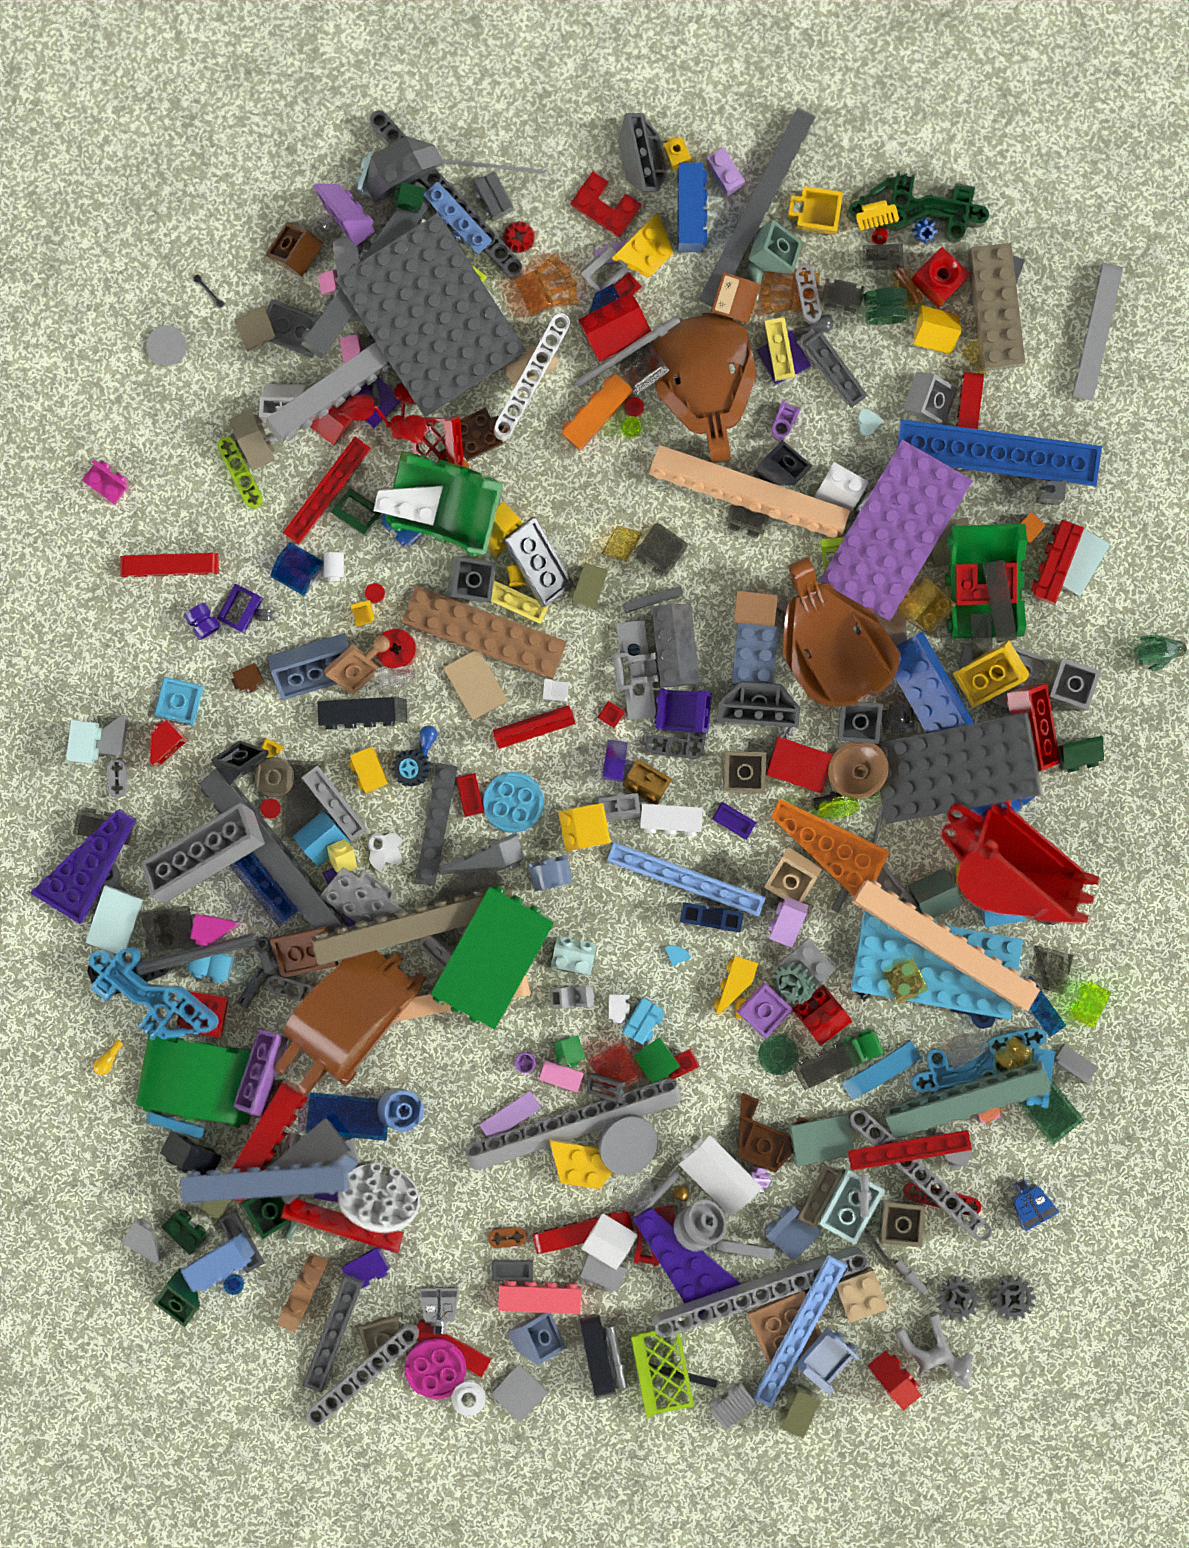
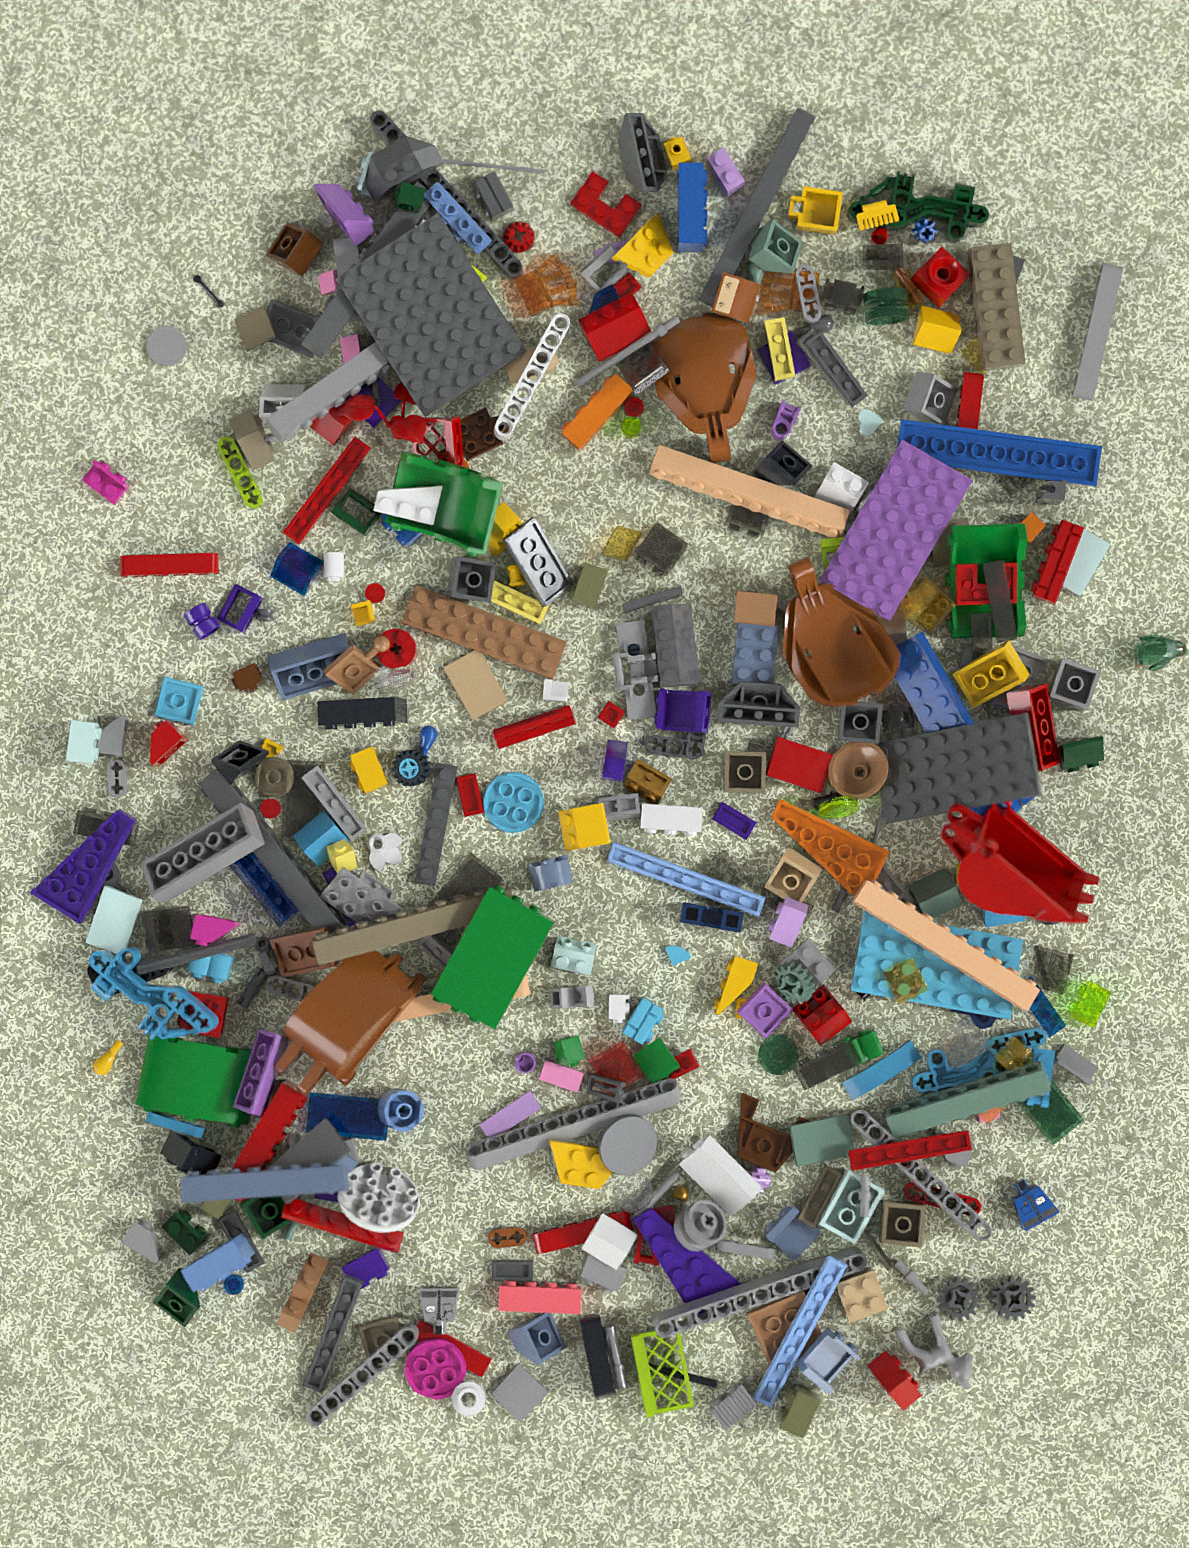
dark grey wedge [438,833,524,875] -> none

